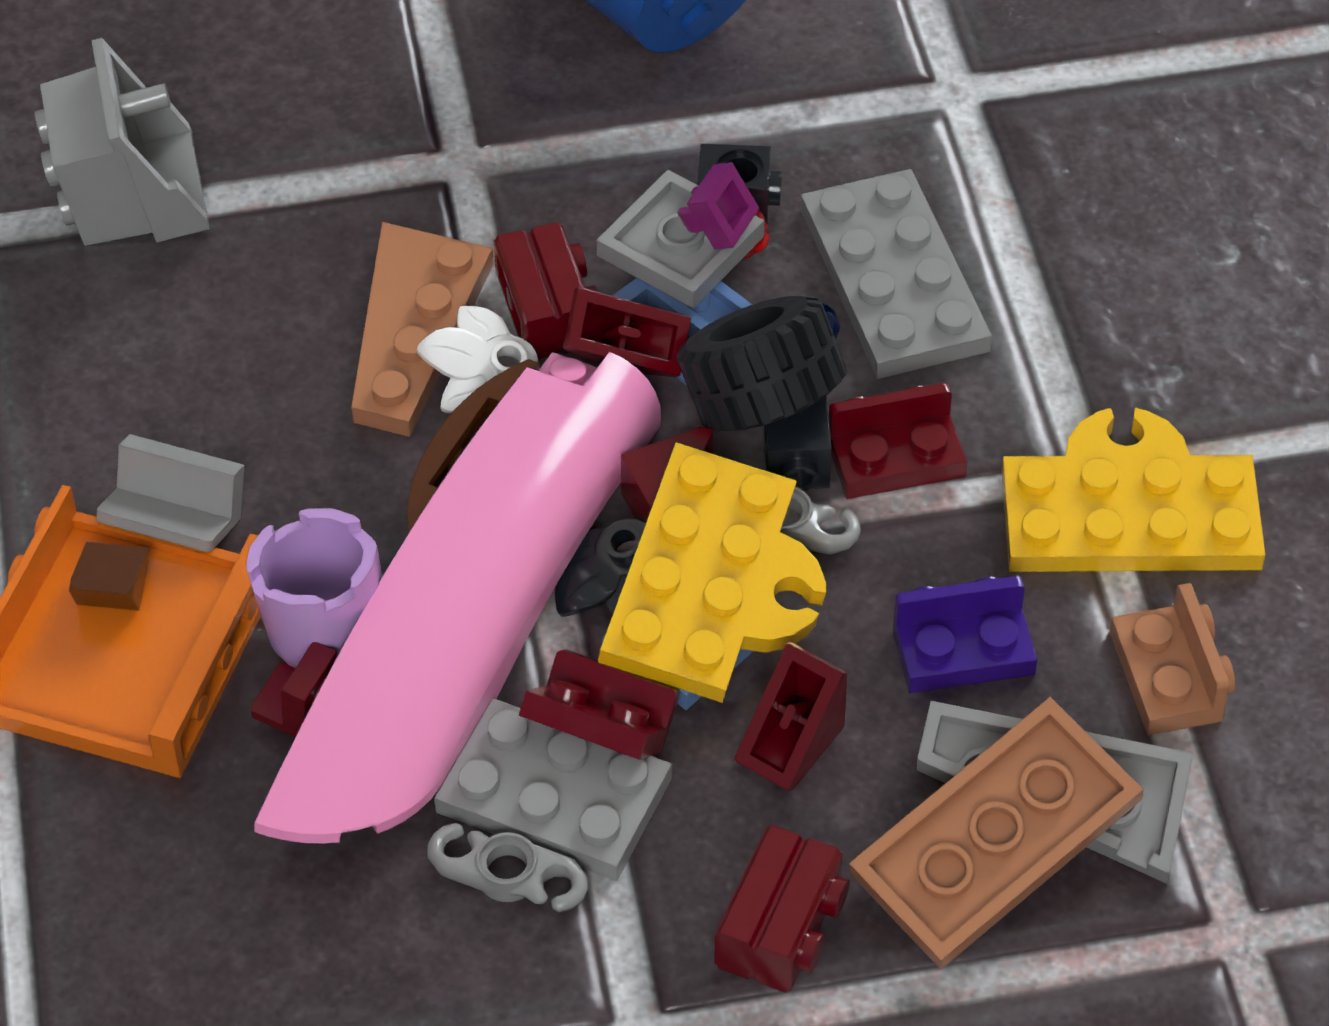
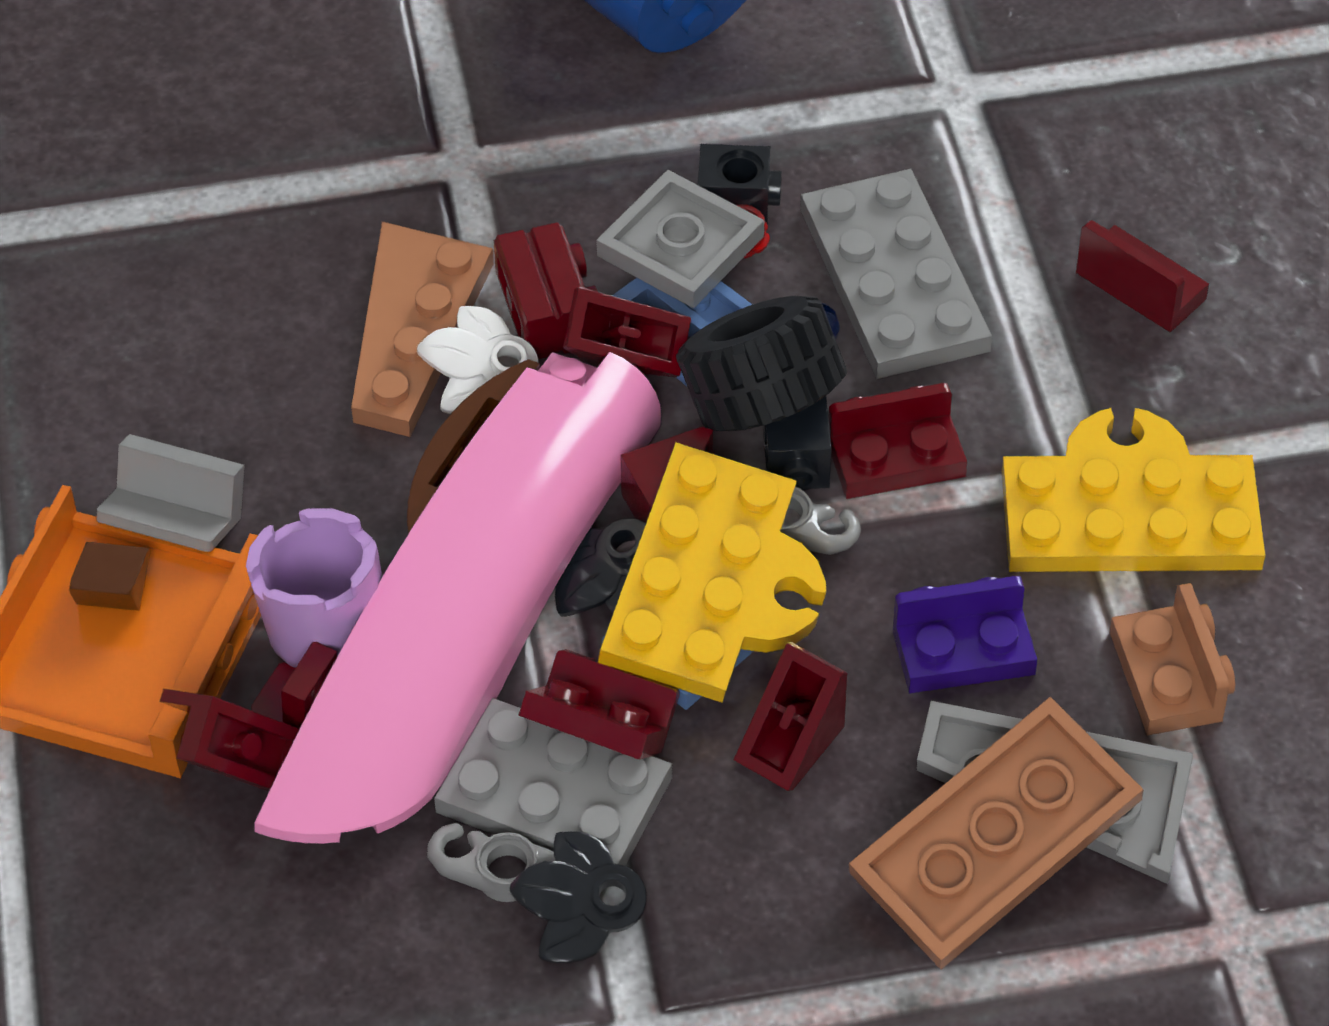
light grey piece [35,38,210,246] -> none
magenta tile [677,162,759,250] -> none
dark red brick [714,825,850,993] -> none
none -> dark red panel [160,689,299,791]
none -> black plate [509,831,647,963]
none -> dark red panel [1076,220,1209,332]

